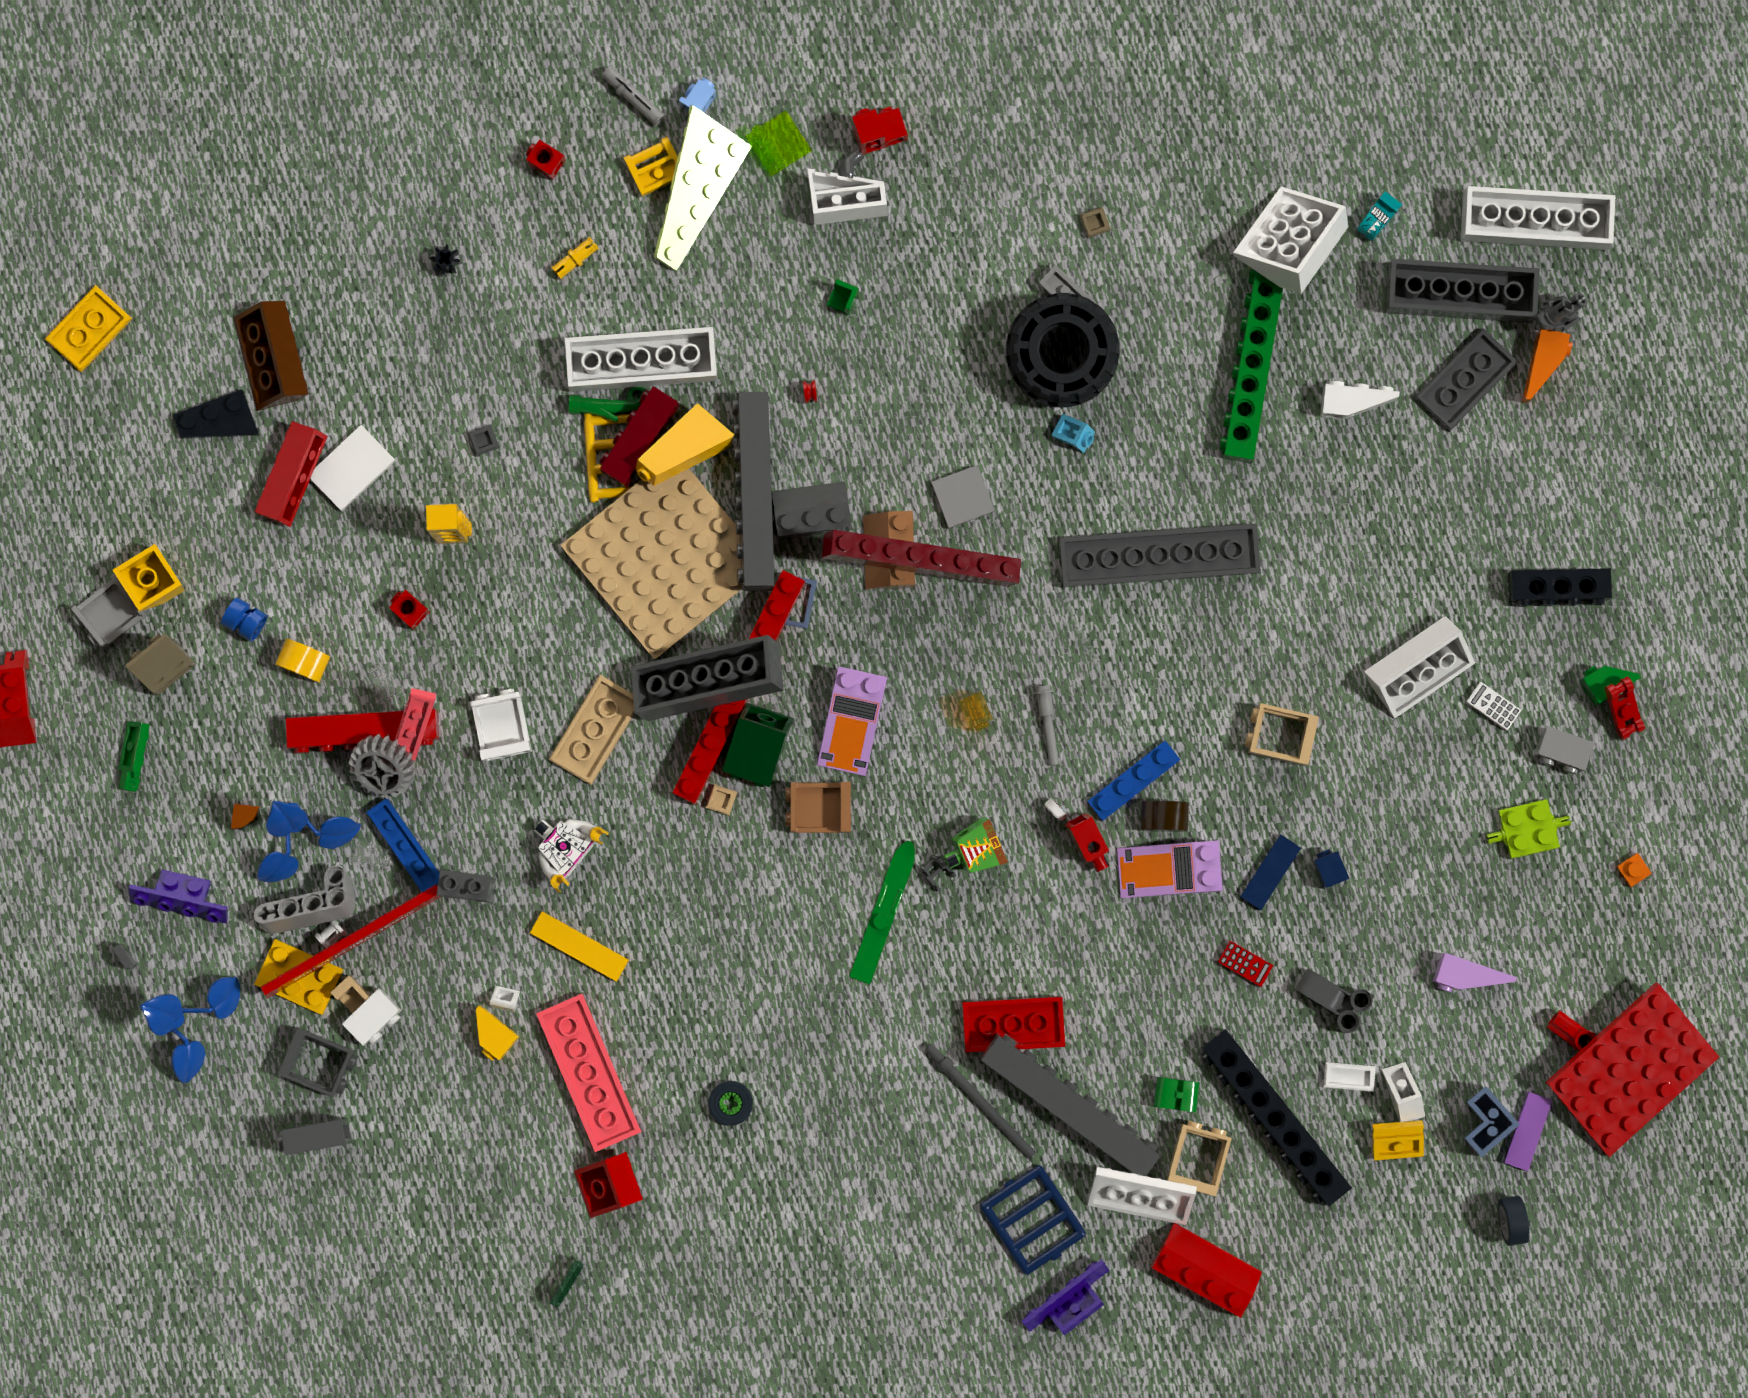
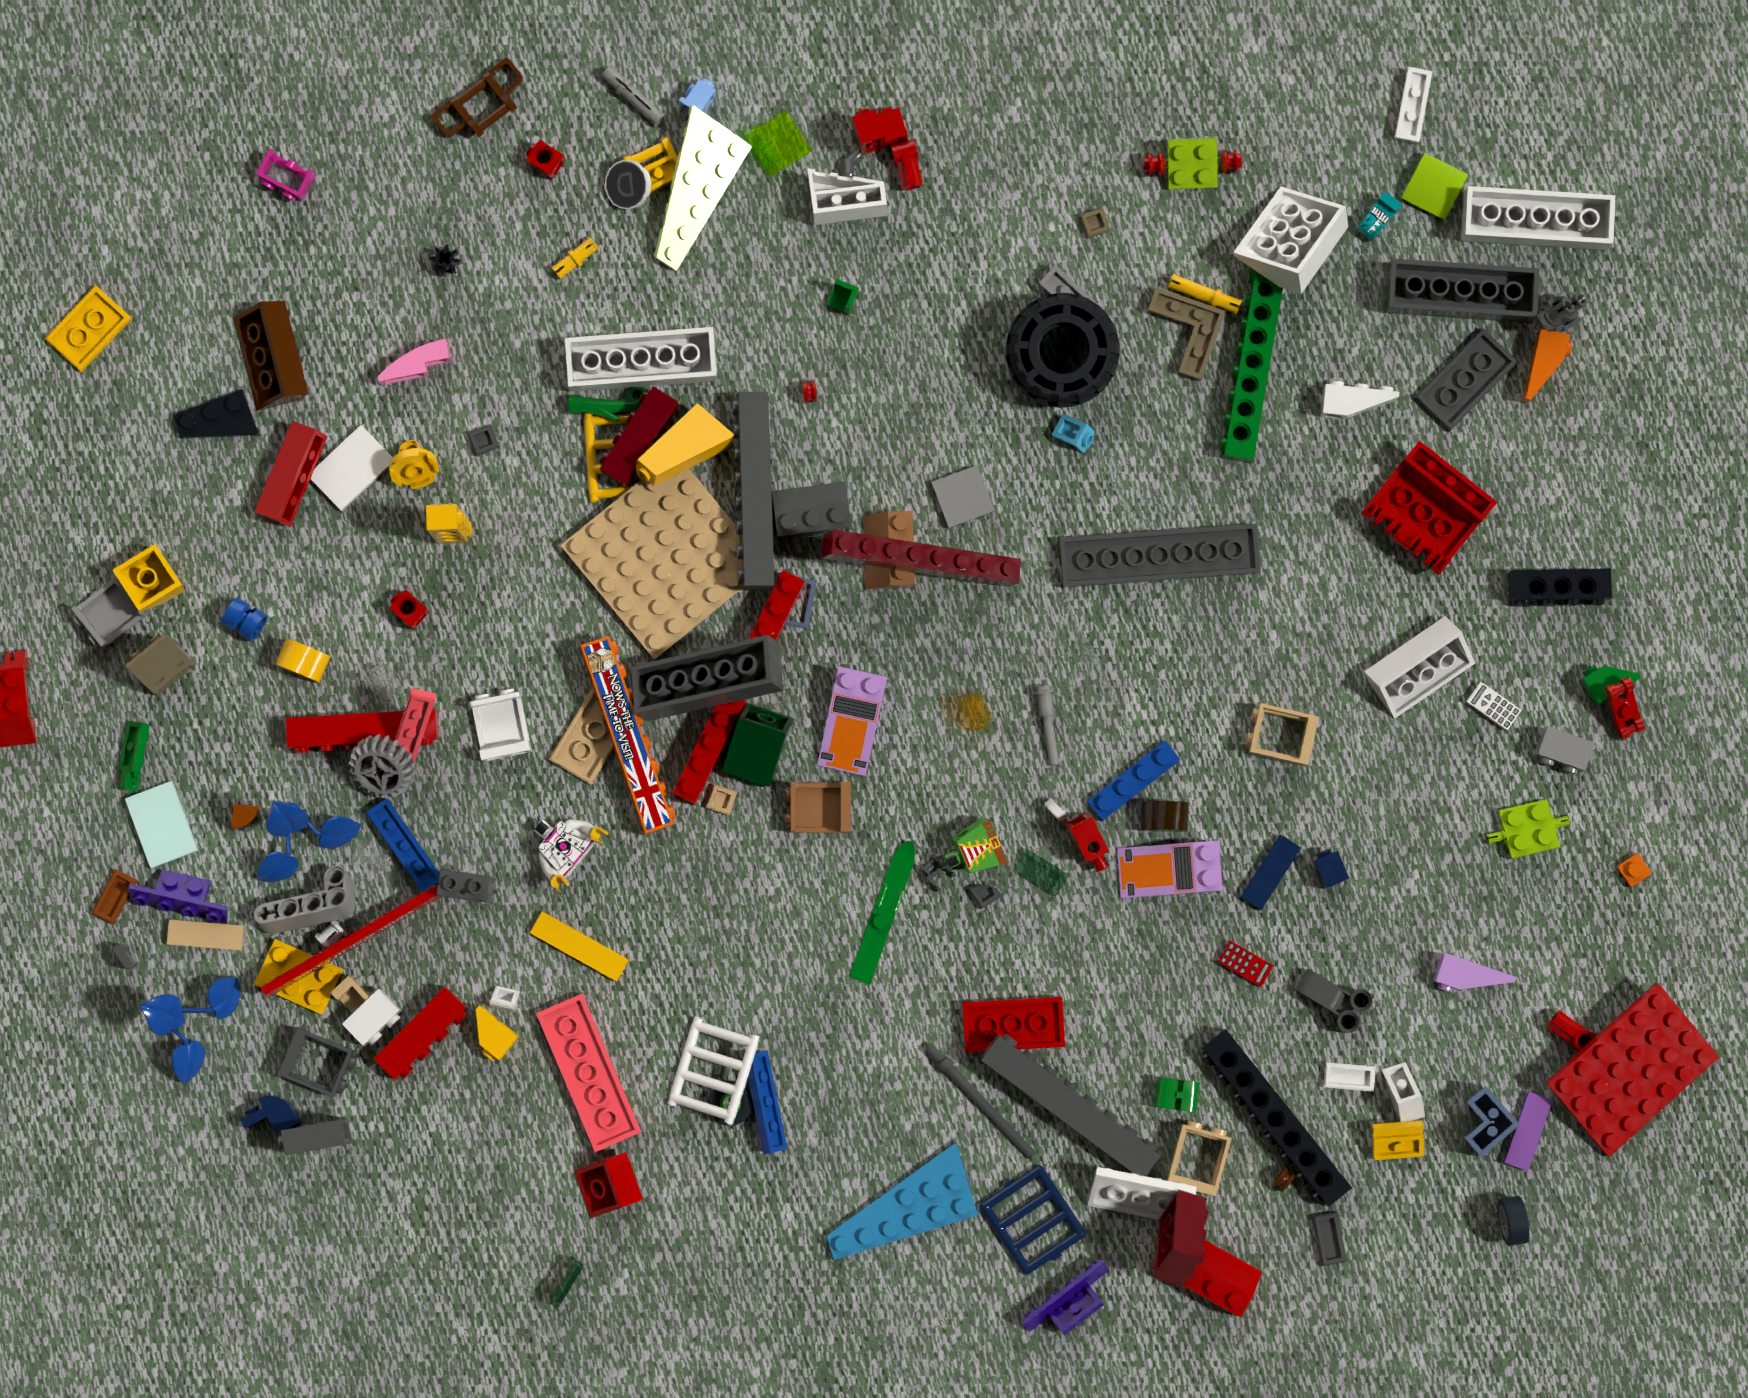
none -> dark orange tile [92,869,138,925]
none -> light aqua tile [125,781,199,869]
none -> tan tile [167,919,245,951]
none -> dark blue brick [240,1096,302,1135]
none -> dark pink window [256,149,316,202]
none -> red brick [374,987,468,1080]
none -> bright pink slope [378,338,452,385]
none -> yellow tile [389,440,439,489]
none -> reddish brown bar [431,58,524,138]
none -> brick [579,636,676,835]
none -> black tile [605,160,651,209]
none -> white bar [667,1016,760,1125]
none -> blue plate [743,1050,788,1154]
none -> dark azure wing [827,1142,978,1260]
none -> red piece [890,139,923,191]
none -> dark grey tile [968,884,1002,909]
none -> clear green tile [1014,849,1069,896]
none -> lime plate [1143,137,1242,189]
none -> dark tan plate [1147,287,1226,381]
none -> dark red brick [1154,1189,1209,1287]
none -> yellow pin [1168,273,1242,315]
none -> reddish brown bush [1272,1167,1296,1193]
none -> dark grey tile [1312,1212,1347,1266]
none -> red slope [1361,440,1497,576]
none -> white plate [1394,67,1433,144]
none -> lime slope [1401,152,1468,220]

